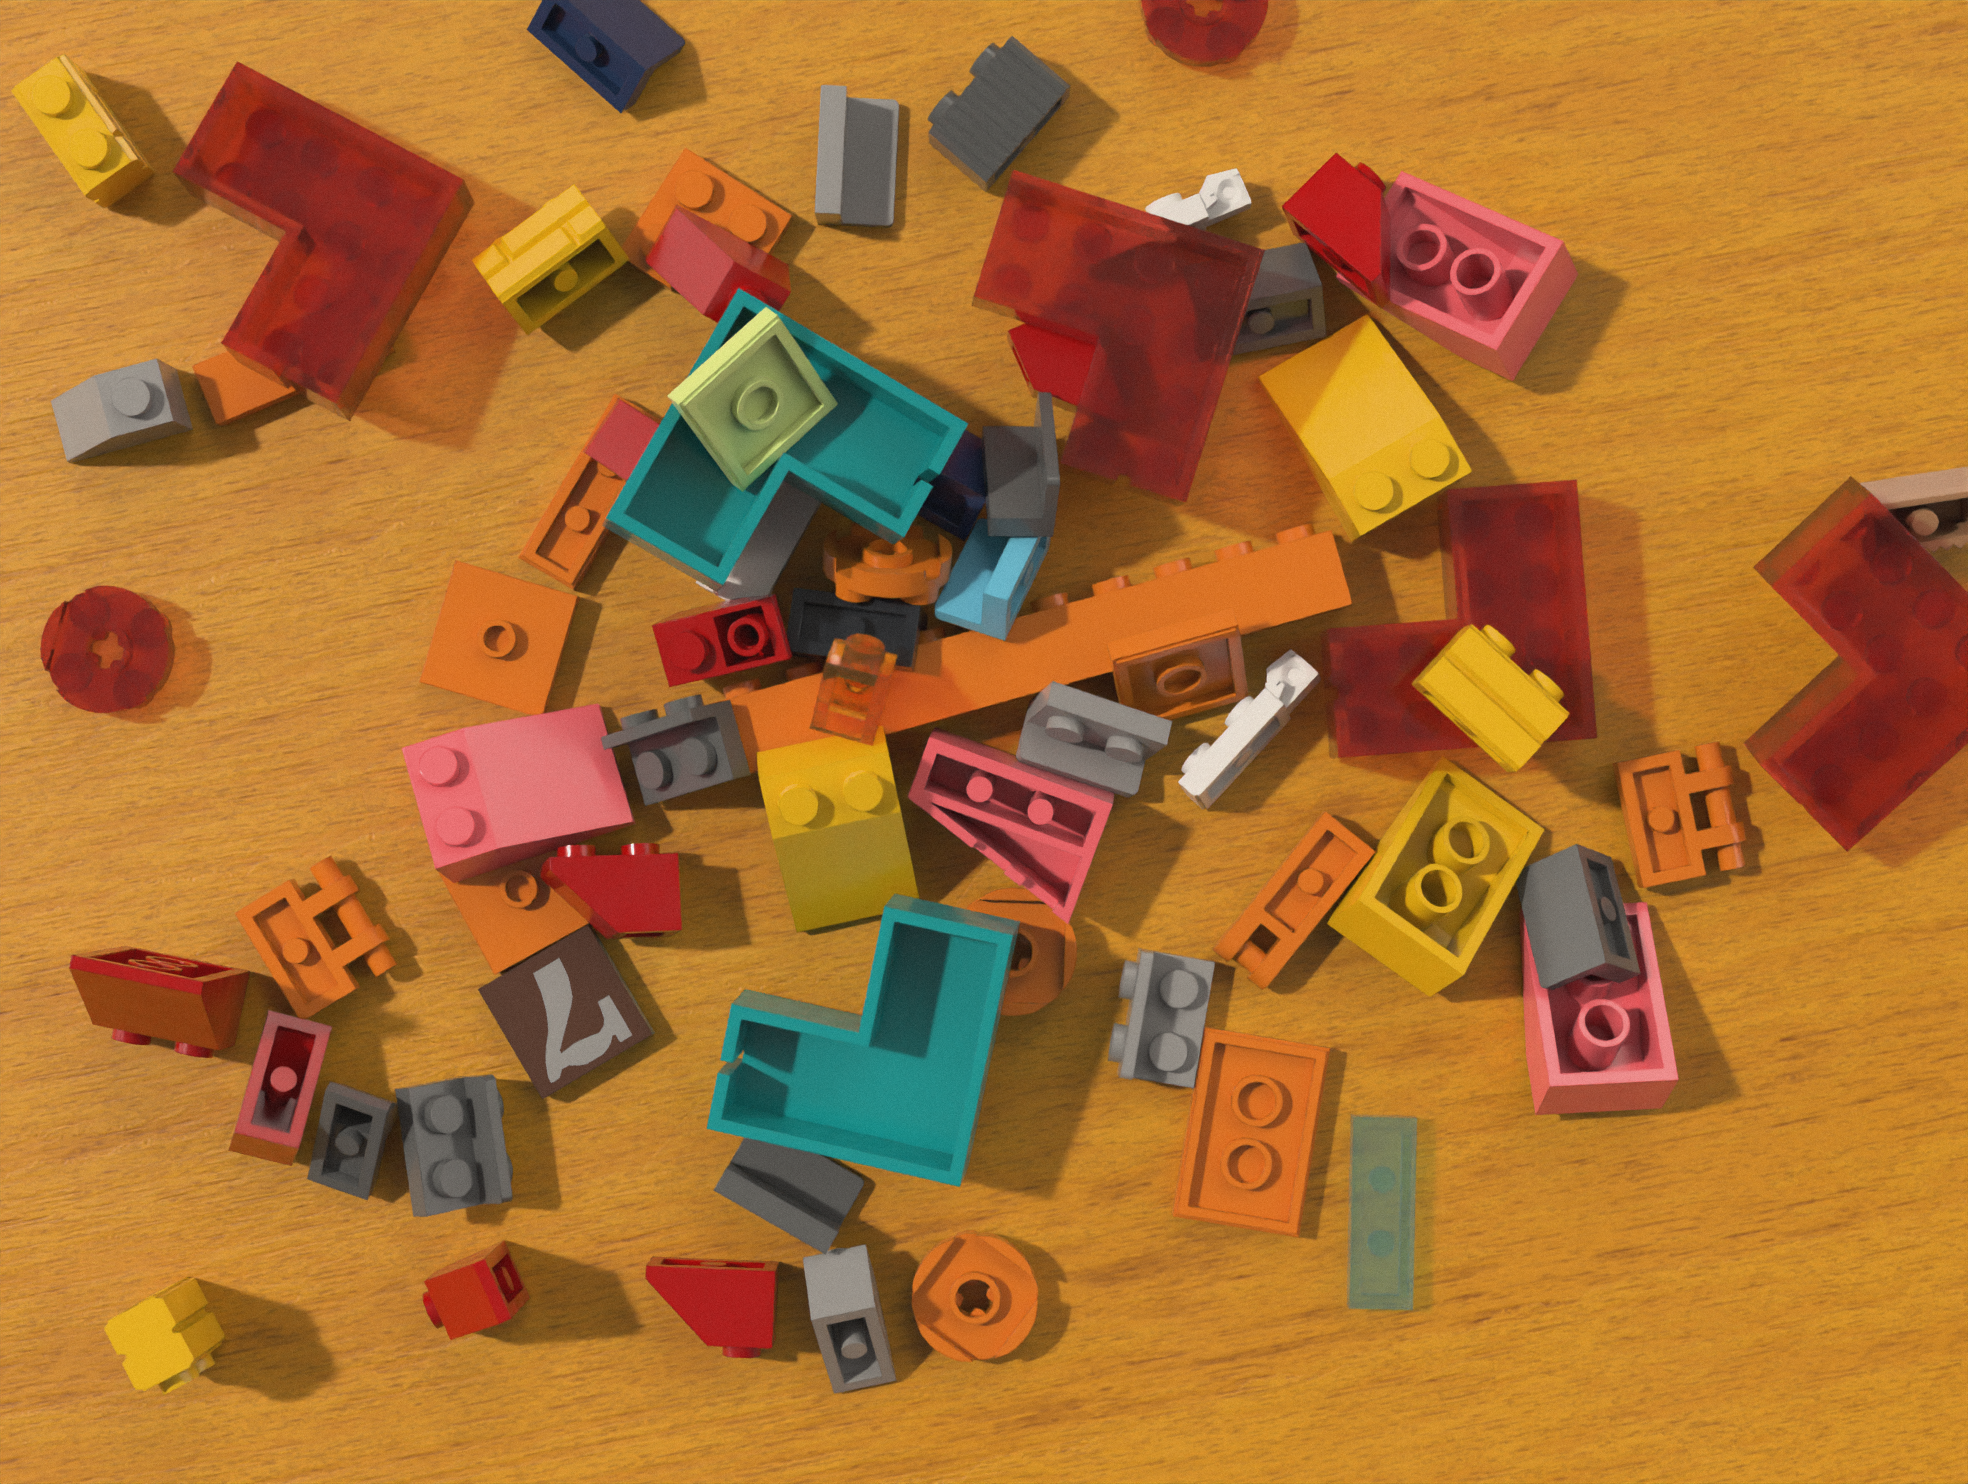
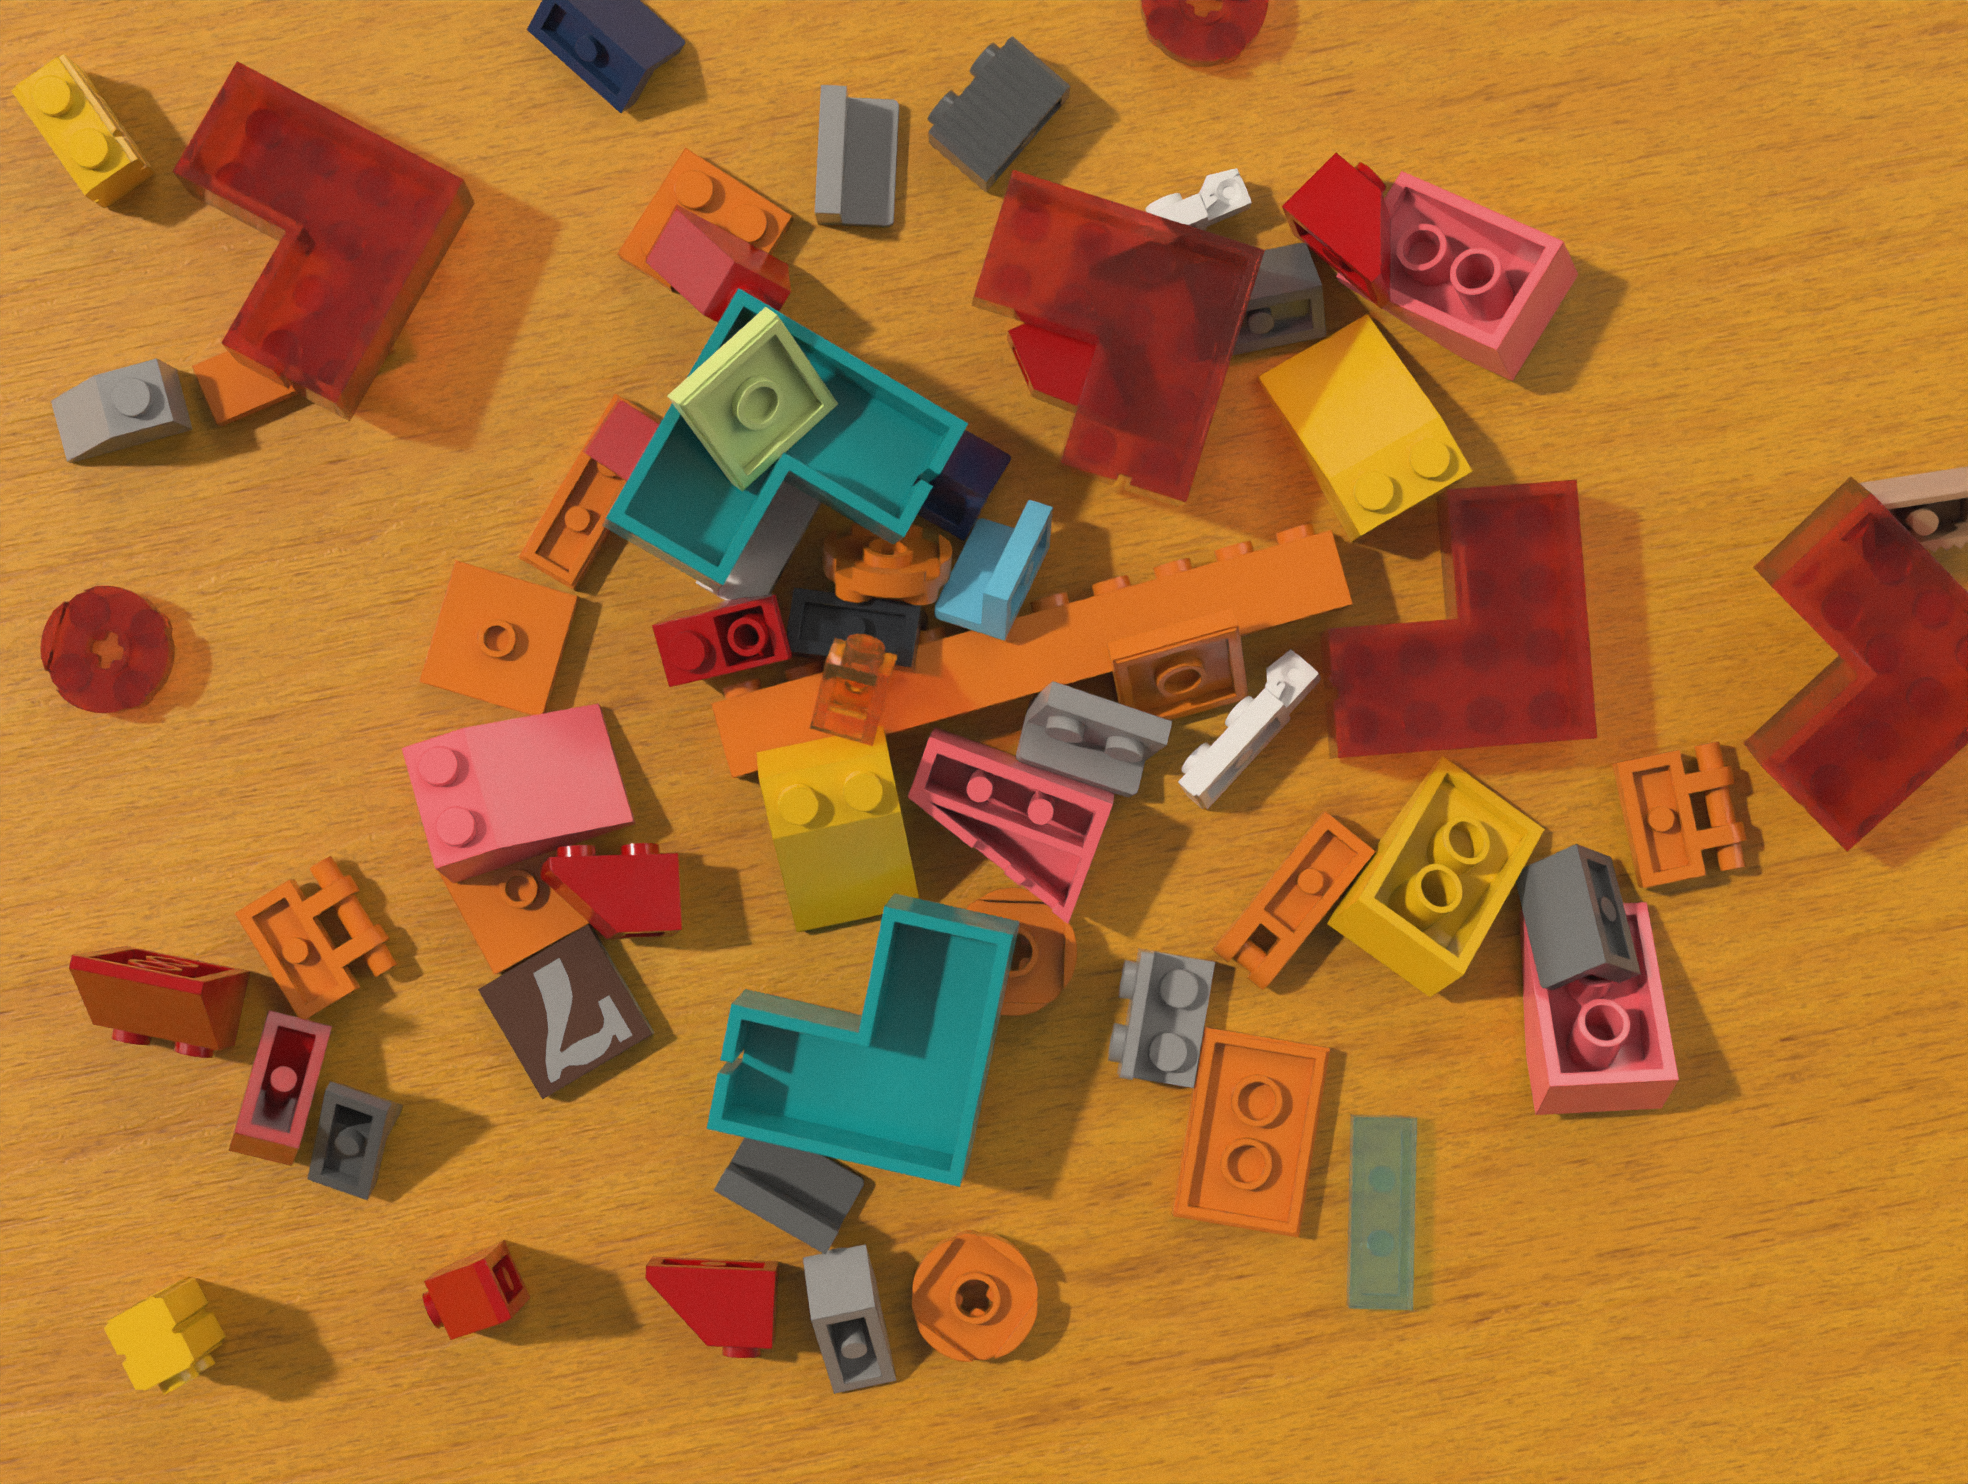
dark grey bracket [395,1074,513,1217] -> none
yellow brick [471,184,630,336] -> none
dark grey bracket [601,694,751,806] -> none
dark grey panel [981,392,1060,537] -> none
yellow brick [1412,624,1570,772] -> none

